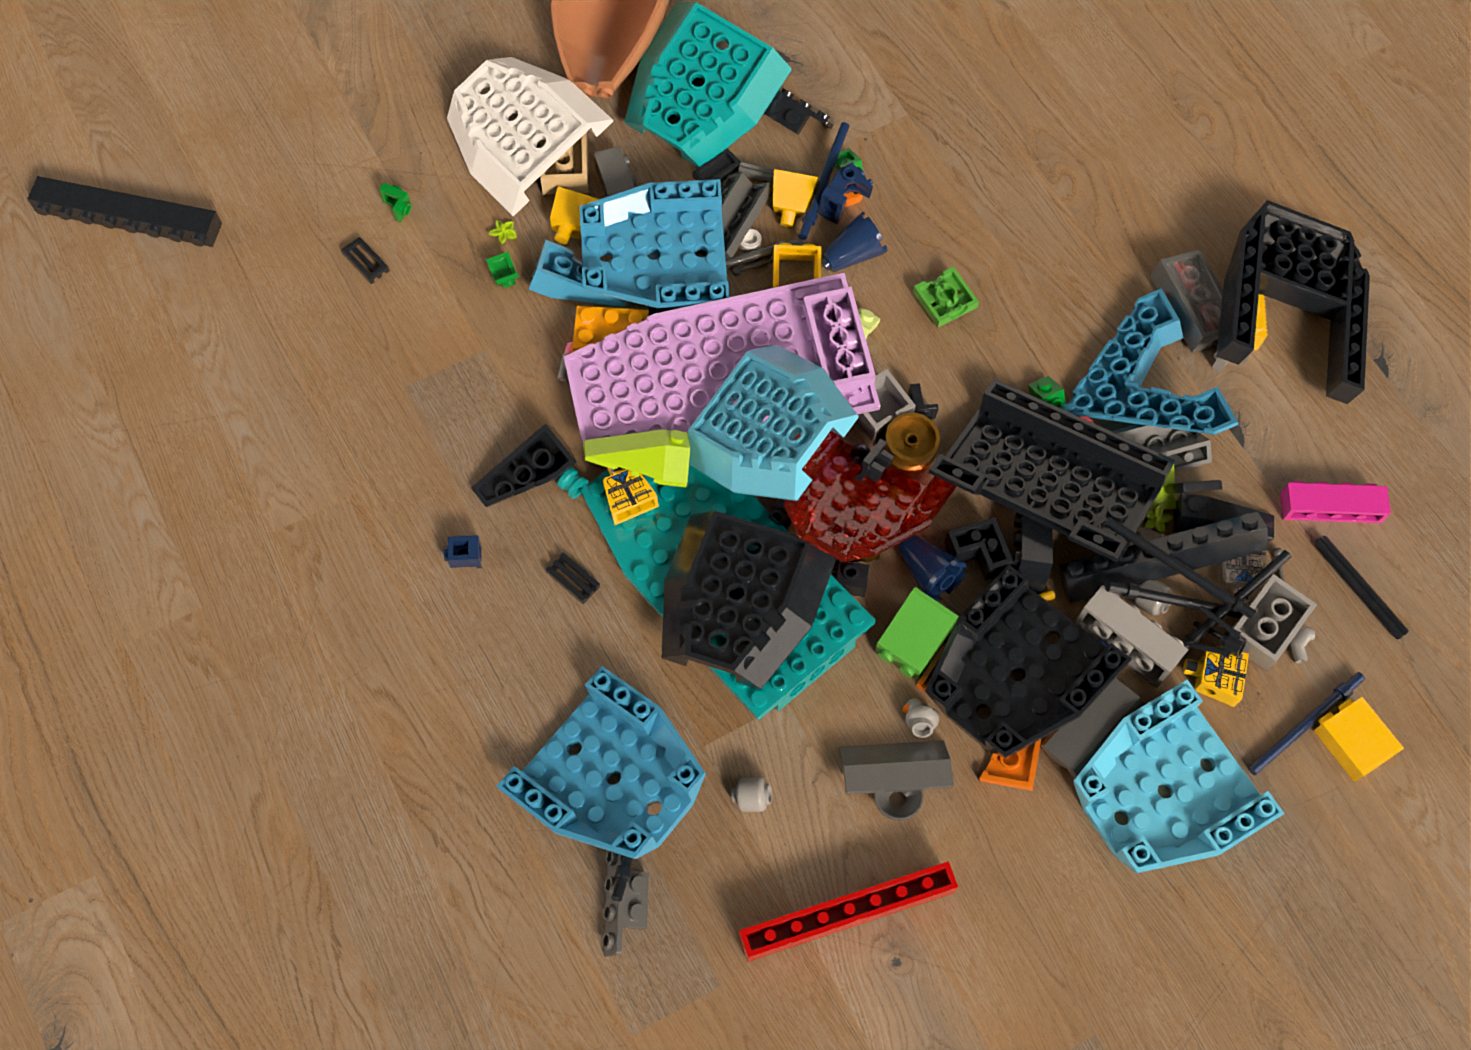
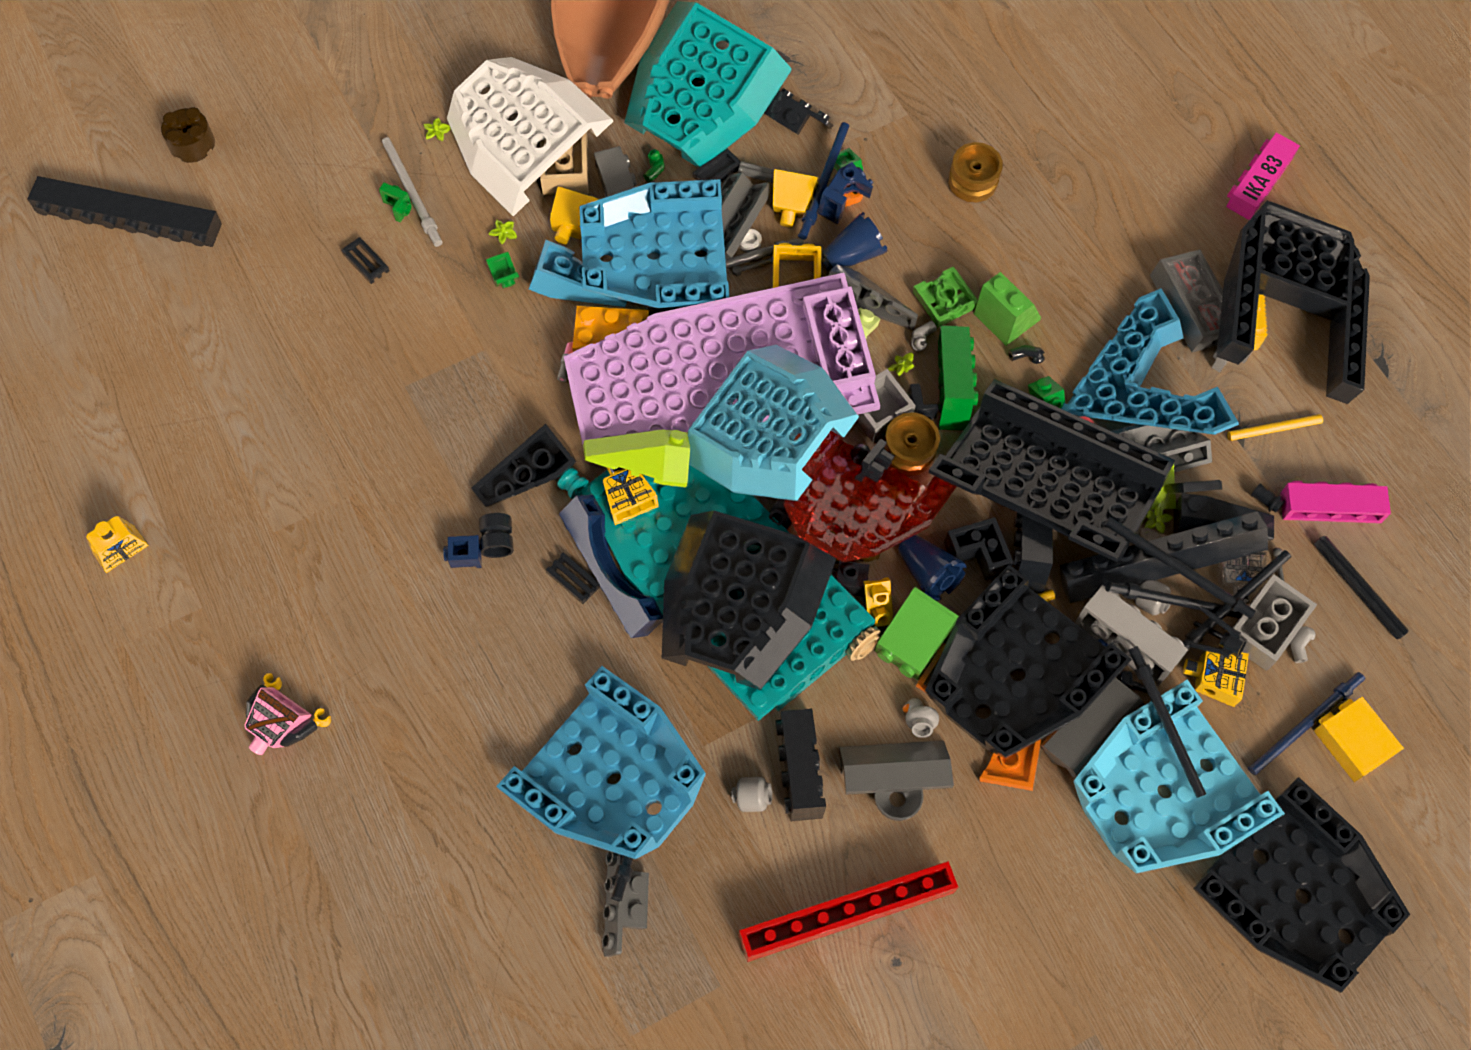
none -> yellow torso [86,516,149,573]
none -> dark brown brick [161,107,215,163]
none -> torso [245,673,331,755]
none -> light grey bar [382,137,443,247]
none -> lime plant [423,118,451,141]
none -> black wheel [479,513,514,558]
none -> dark blue arch [559,495,663,638]
none -> green arm [643,149,665,183]
none -> black wedge [775,708,826,822]
none -> dark grey wedge [828,265,918,330]
none -> tan gear [847,627,881,661]
none -> yellow hips [863,577,893,627]
none -> lime plant [888,352,915,376]
none -> light grey arm [911,321,937,351]
none -> green wedge [938,326,978,431]
none -> pearl gold wheel [948,142,1003,203]
none -> bright green slope [974,272,1041,346]
none -> black arm [1008,345,1045,364]
none -> black hand [1117,671,1148,693]
none -> black bar [1128,646,1206,798]
none -> black wedge [1193,777,1410,993]
none -> dark pink brick [1226,132,1300,220]
none -> yellow bar [1227,414,1323,441]
none -> black pin [1251,483,1285,513]

